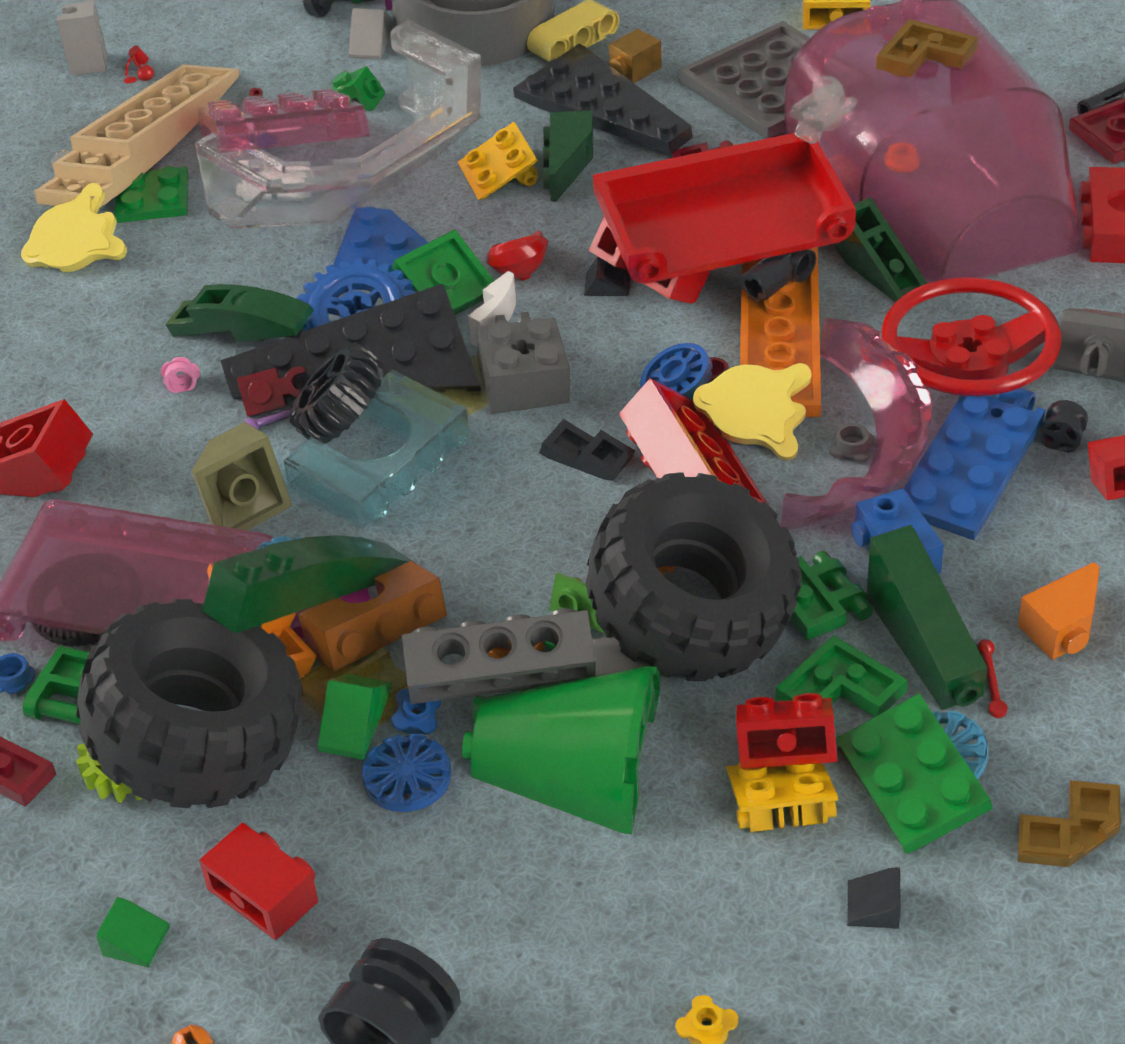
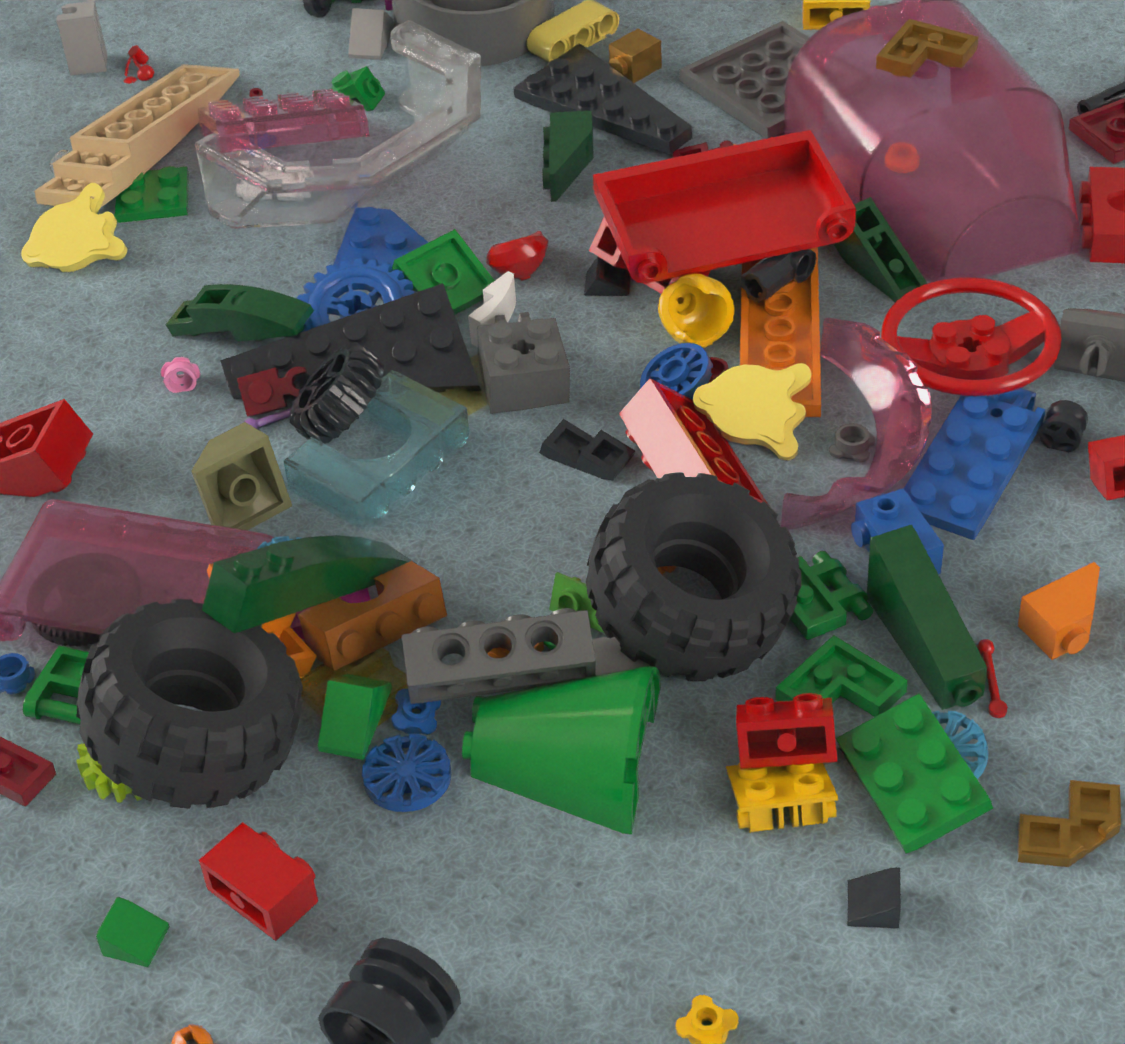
yellow hinge [458,122,538,200] -> none
clear hips [789,76,858,144] -> none
none -> yellow piece [658,274,735,348]

